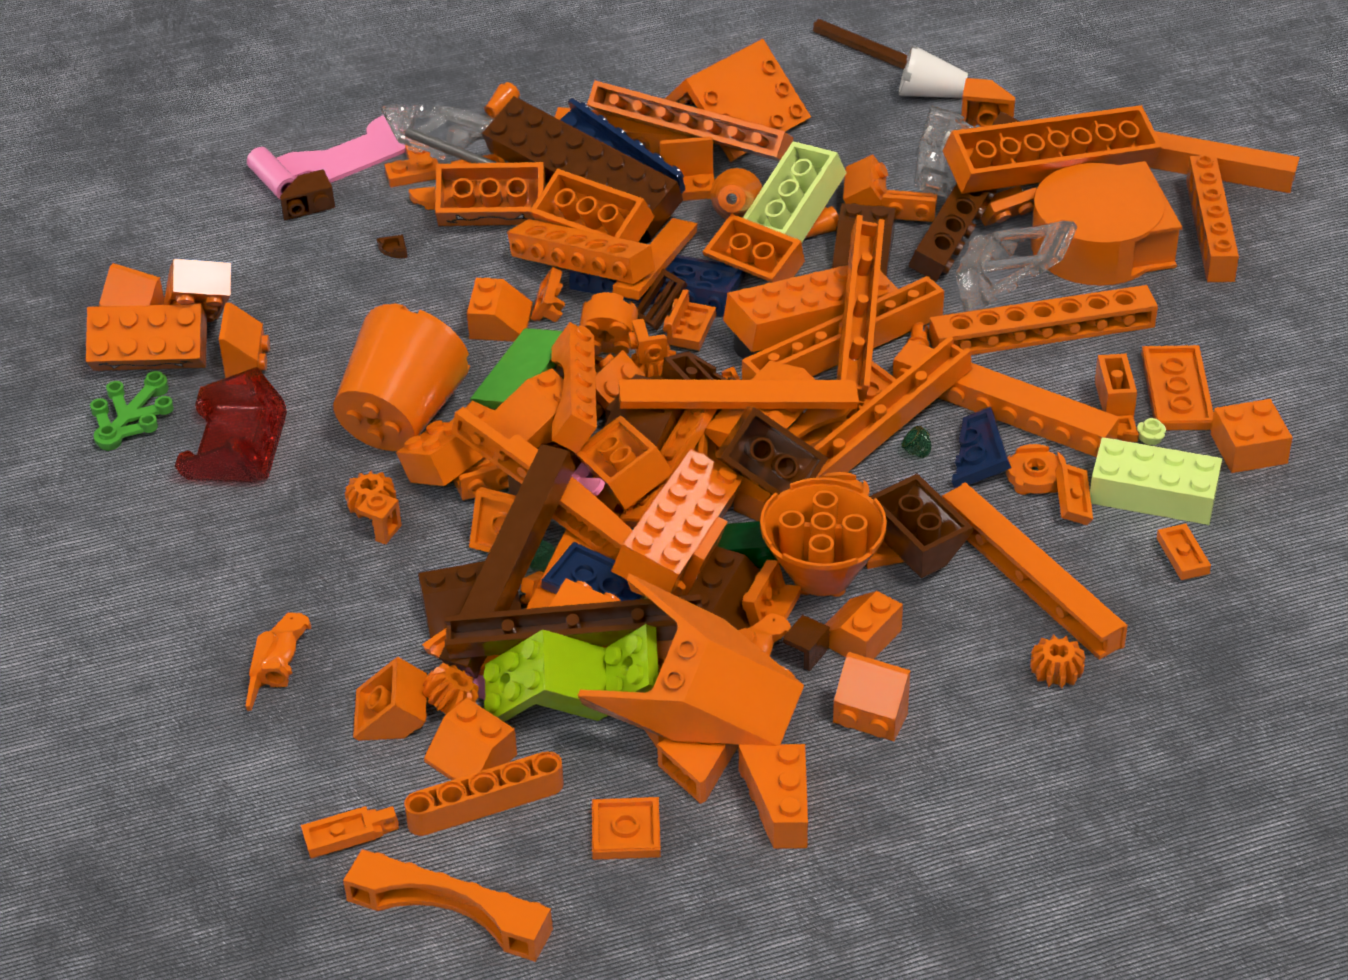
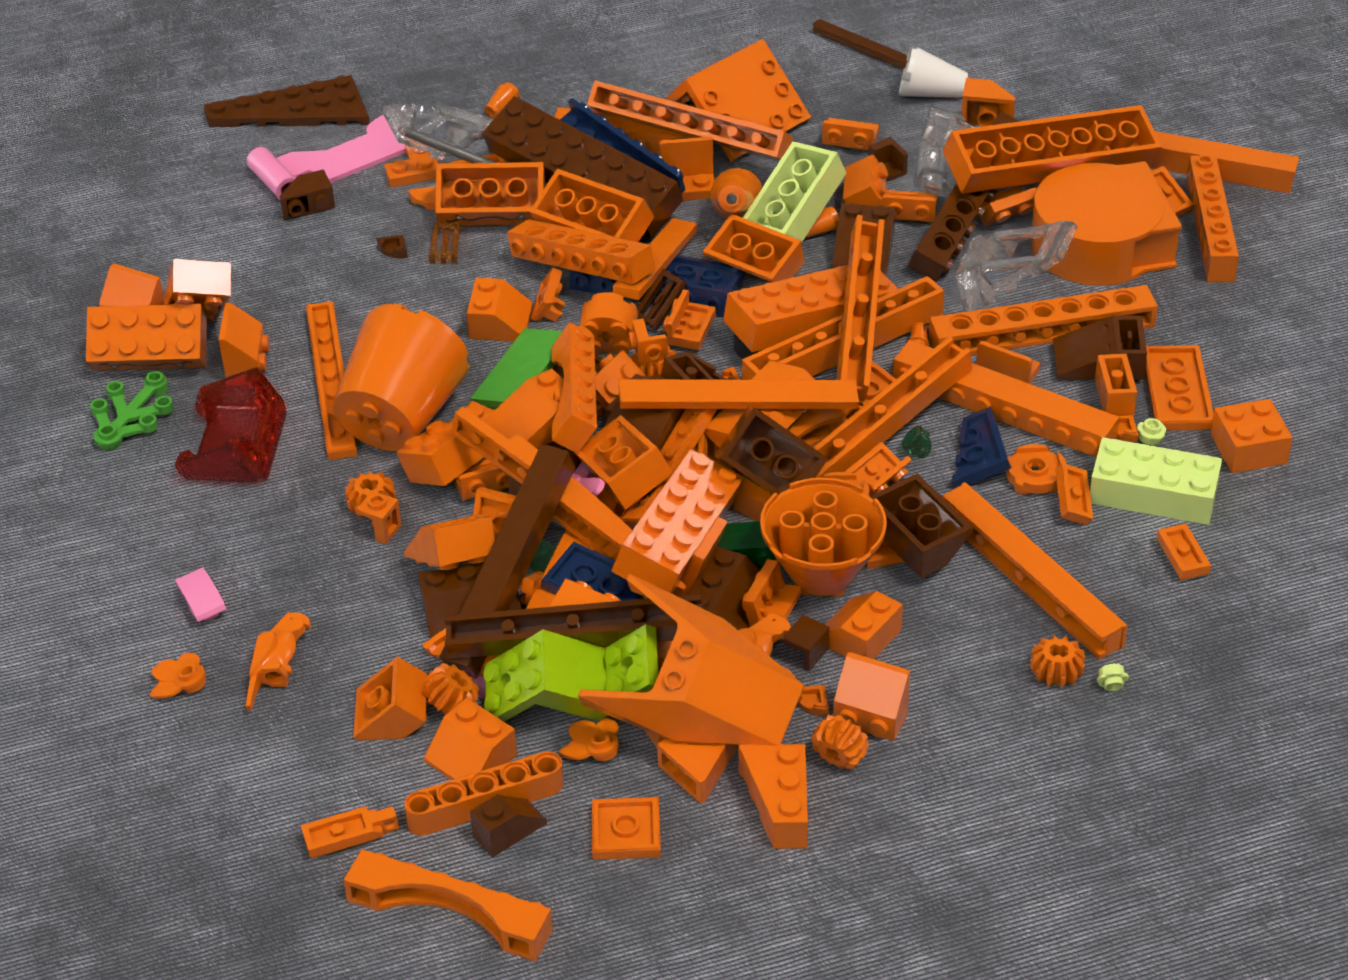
none -> orange plate [149,653,206,699]
none -> bright pink slope [175,567,227,622]
none -> reddish brown wing [203,75,370,127]
none -> orange tile [306,301,357,460]
none -> orange slope [404,514,495,570]
none -> clear orange tile [429,222,461,264]
none -> reddish brown slope [470,794,547,858]
none -> orange plate [559,718,619,762]
none -> orange tile [797,685,829,717]
none -> orange gear [811,715,869,770]
none -> orange bracket [822,118,879,150]
none -> orange bracket [845,442,912,496]
none -> reddish brown panel [868,137,908,182]
none -> orange panel [976,341,1041,384]
none -> reddish brown slope [1053,316,1147,380]
none -> yellowish green plate [1097,664,1129,692]
none -> orange plate [1151,166,1194,217]

